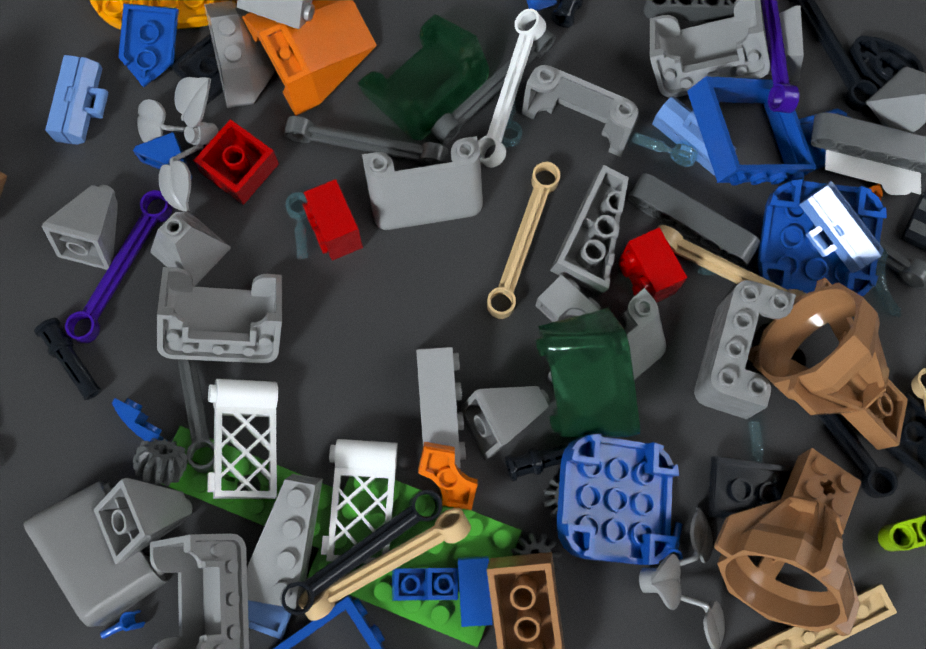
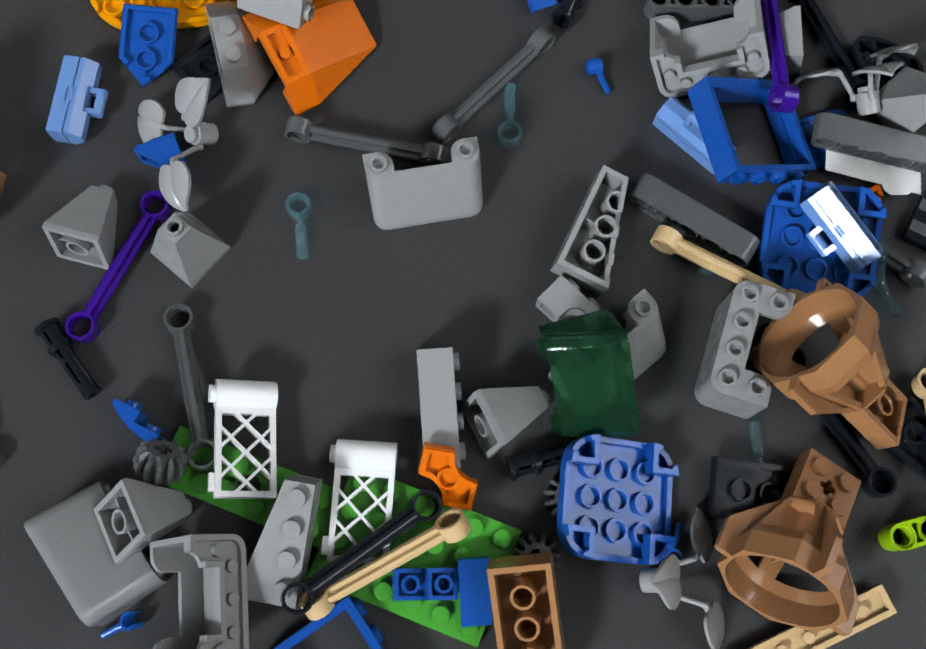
light grey windscreen [157,267,282,363] -> none
red brick [193,119,279,205] -> none
medium blue tile [248,600,294,640] -> none
red brick [302,179,363,261] -> none
clear green windscreen [357,14,489,140] -> none
white piece [478,9,546,168] -> none
tan piece [487,162,560,319] -> none
light grey windscreen [522,65,639,157] -> none
red brick [619,227,688,303] -> none
clear light blue piece [632,132,698,167] -> none
none -> blue hand [585,58,612,95]
none -> light grey plant [790,43,918,116]

